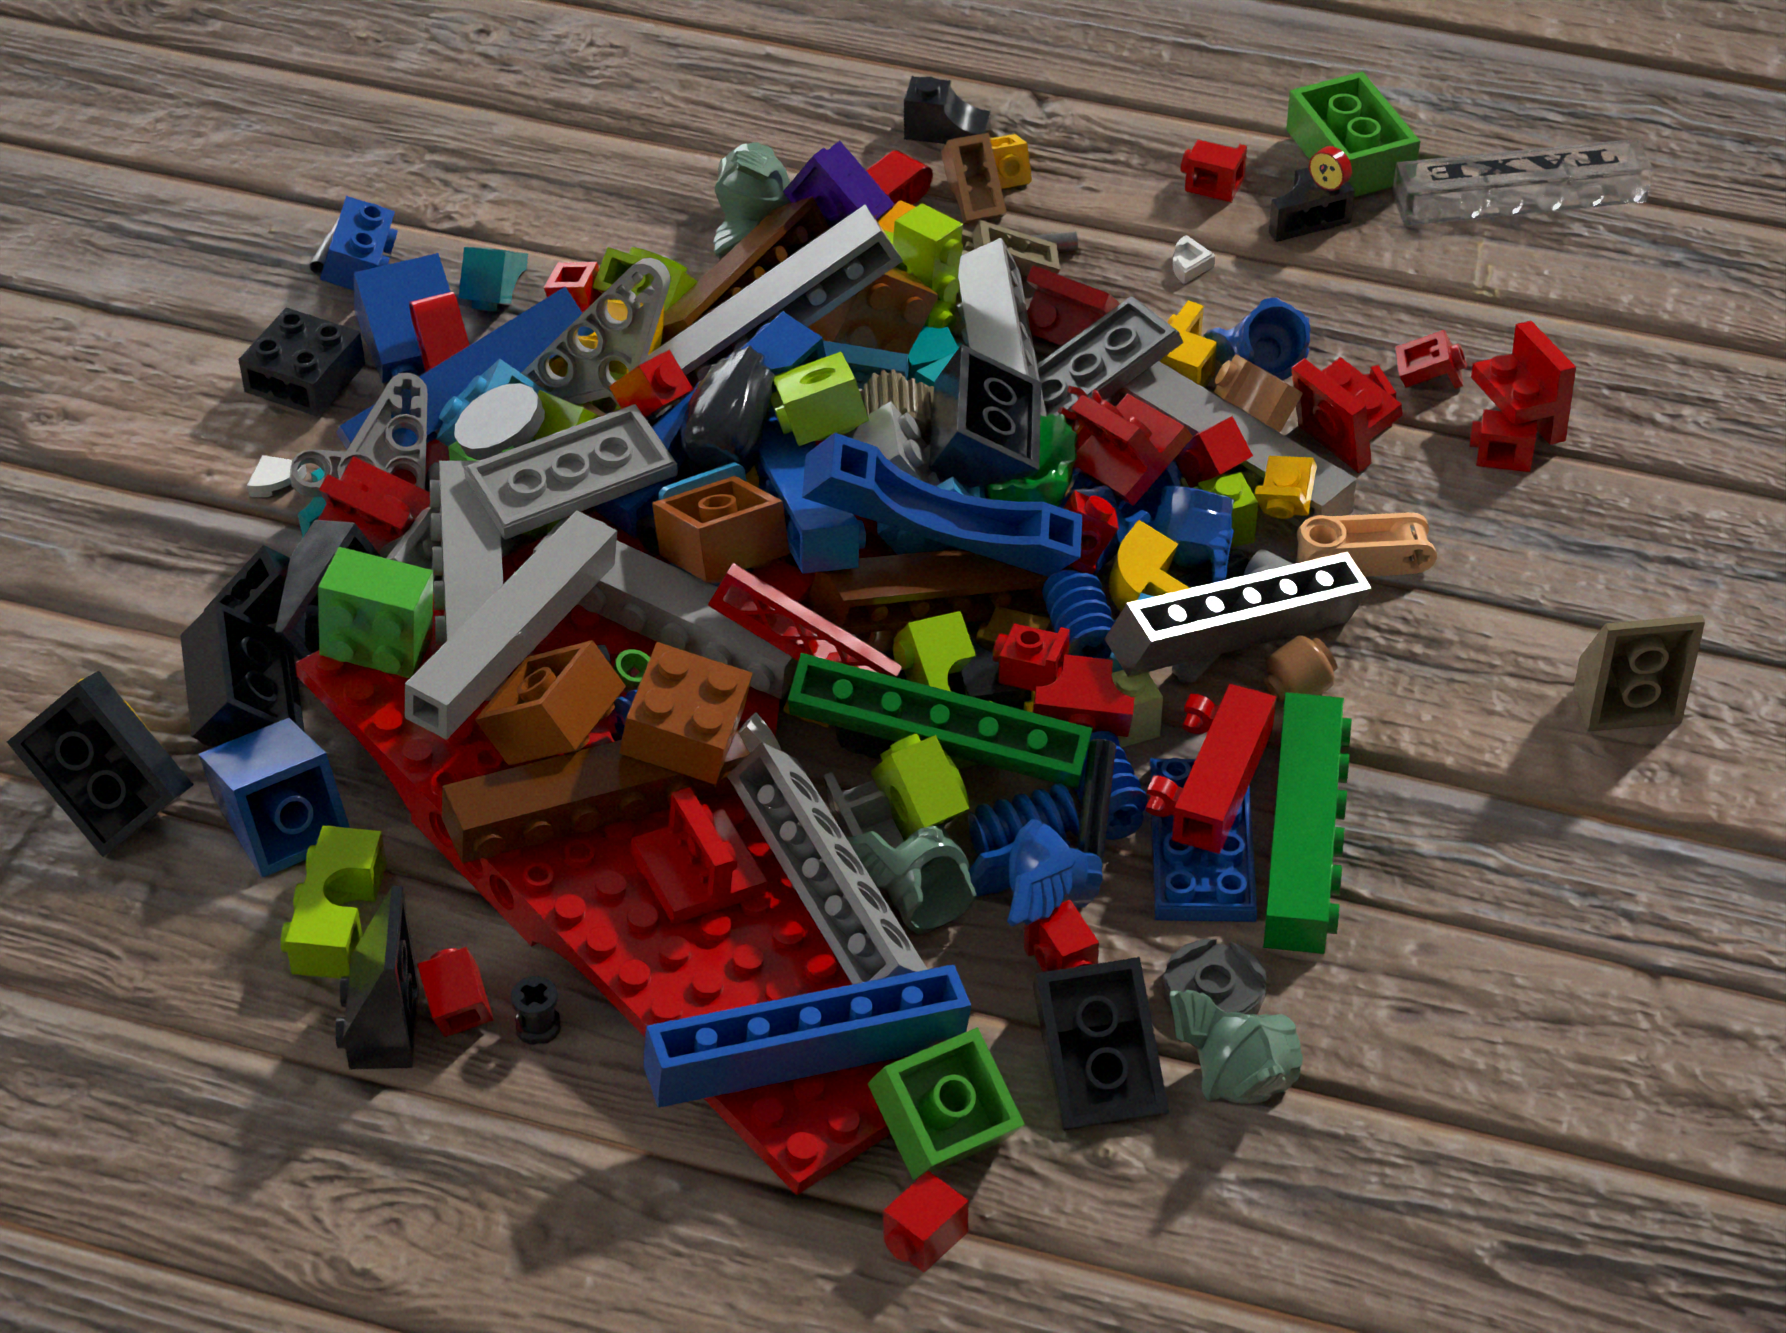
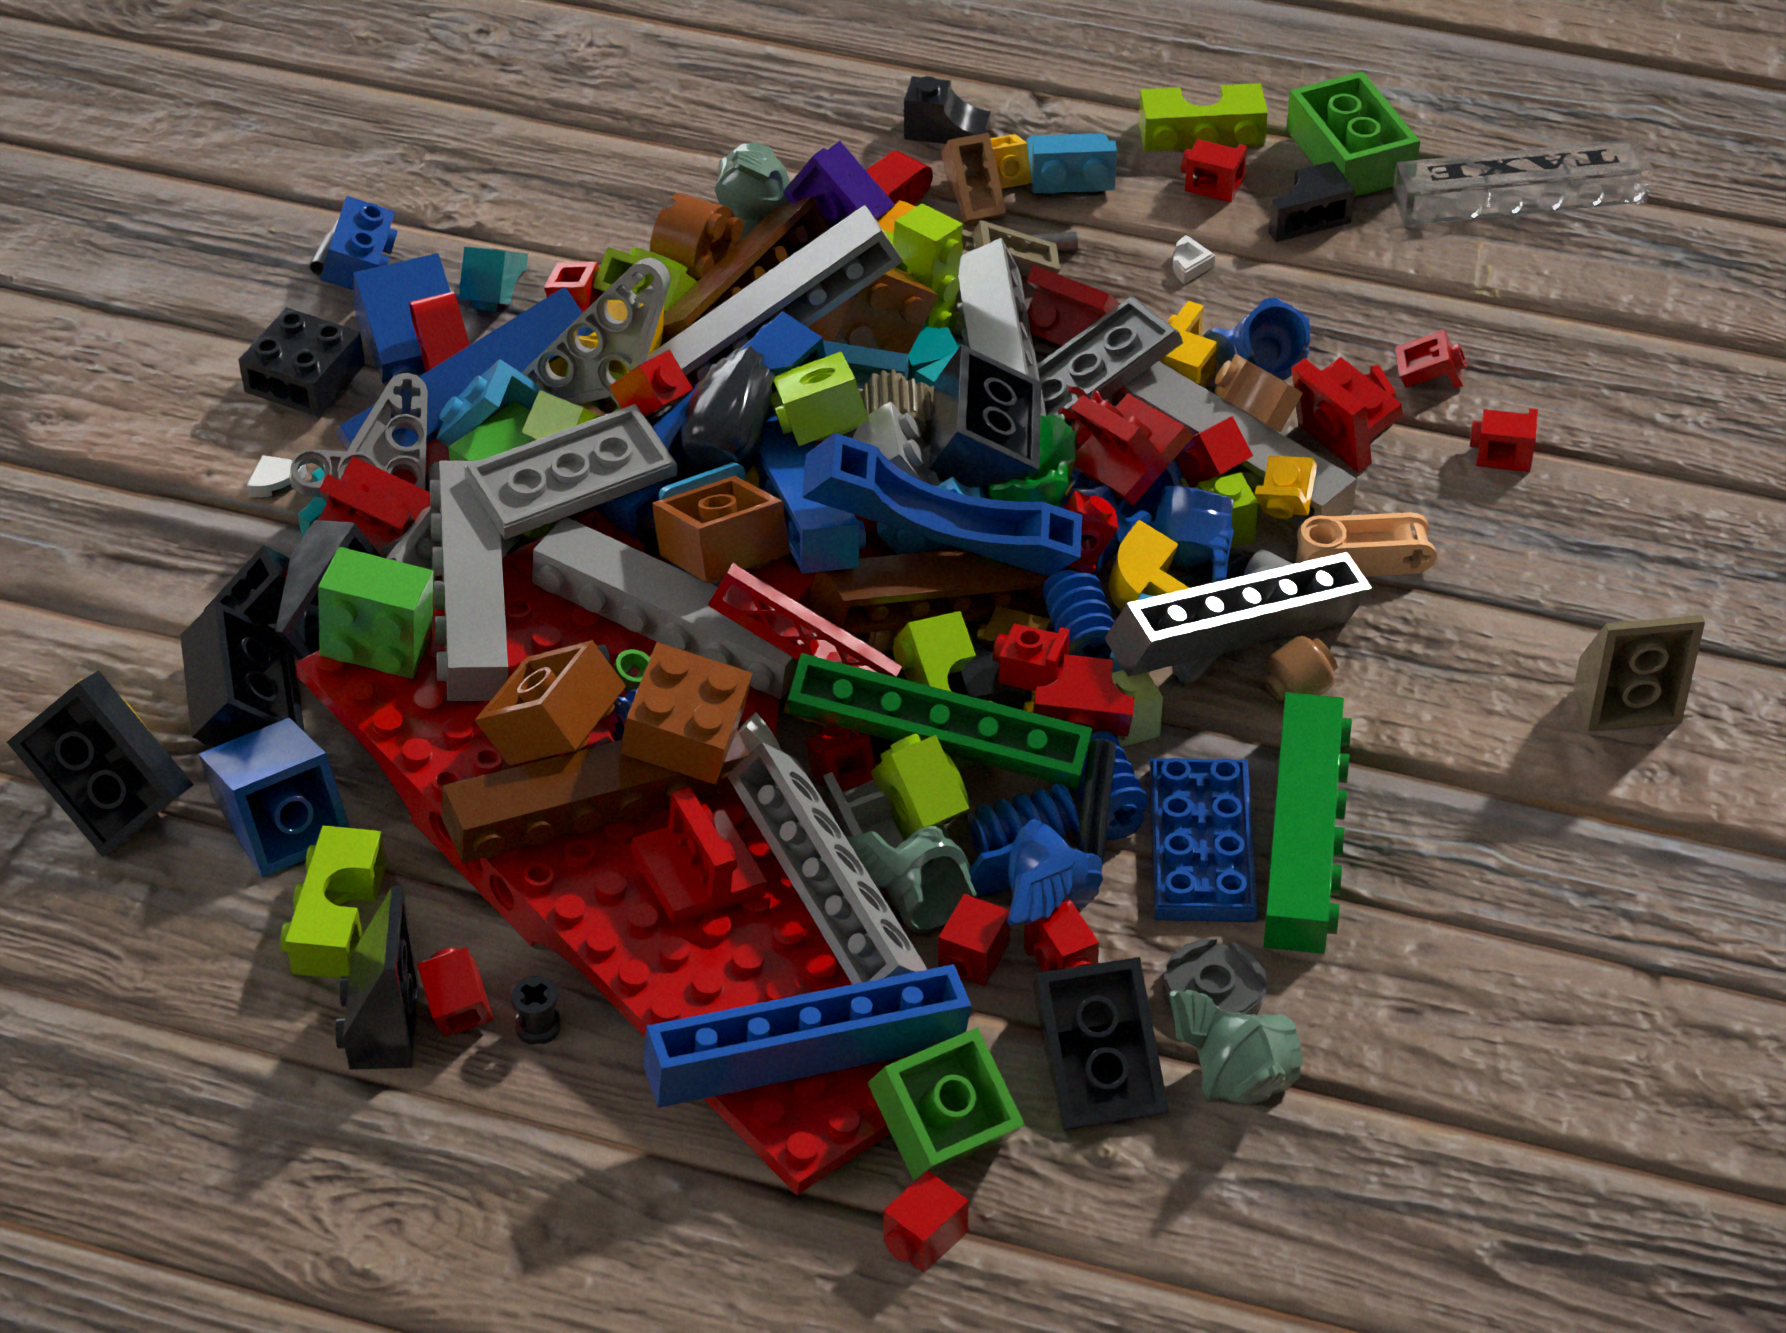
light grey brick [405,510,617,740] -> none
tile [454,383,545,460] -> none
red brick [1145,684,1276,854] -> none
tile [1309,146,1352,191] -> none
red bracket [1471,321,1576,445] -> none
none -> dark orange brick [650,193,743,281]
none -> red brick [805,726,875,792]
none -> red brick [938,894,1010,986]
none -> dark azure bracket [1026,133,1117,194]
none -> lime arch [1138,83,1268,152]

